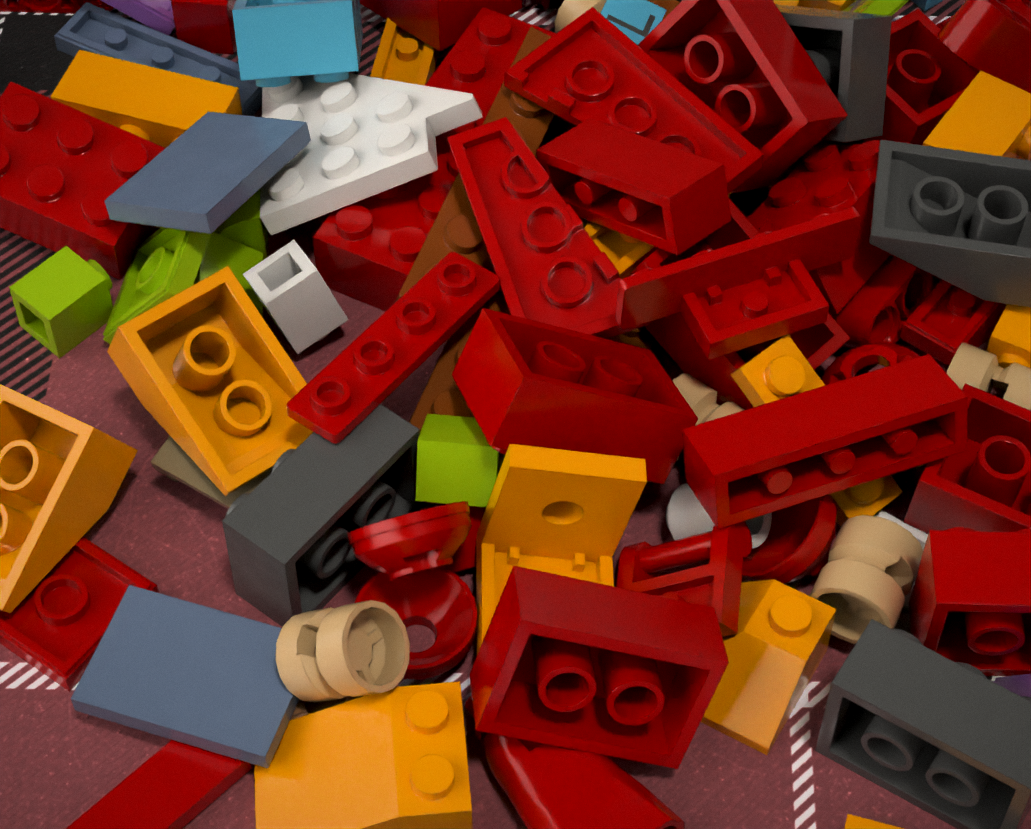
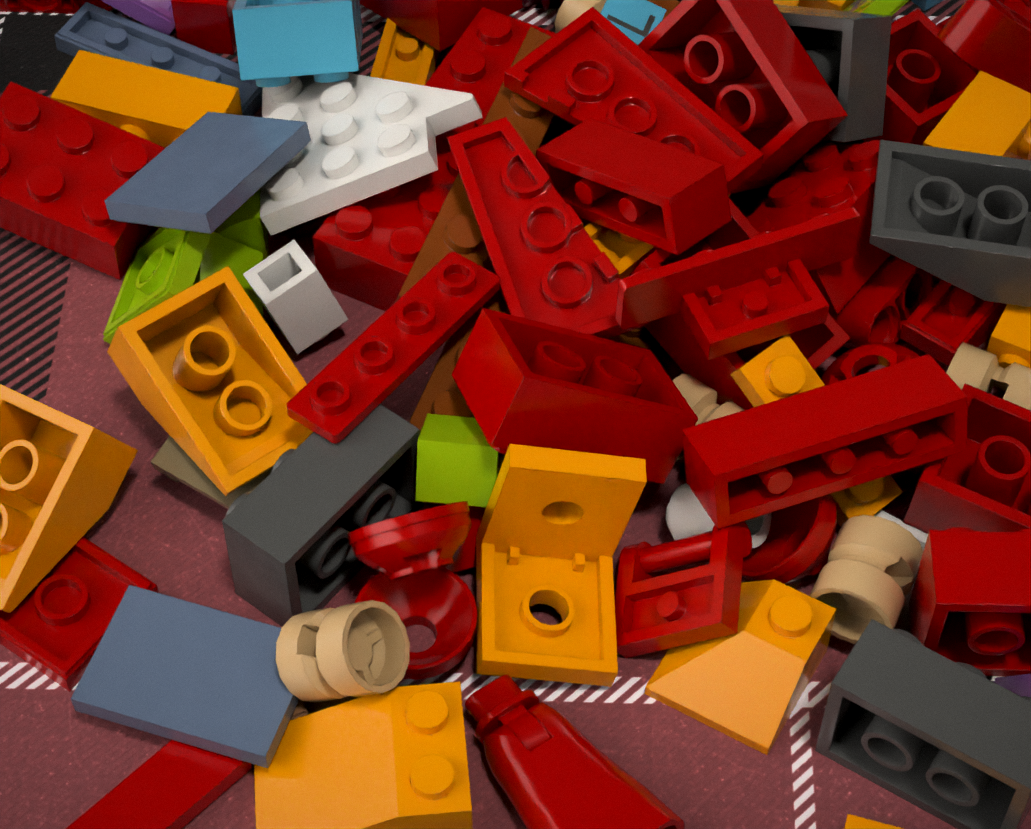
lime brick [9,246,113,359] -> none
red brick [470,565,729,769] -> none

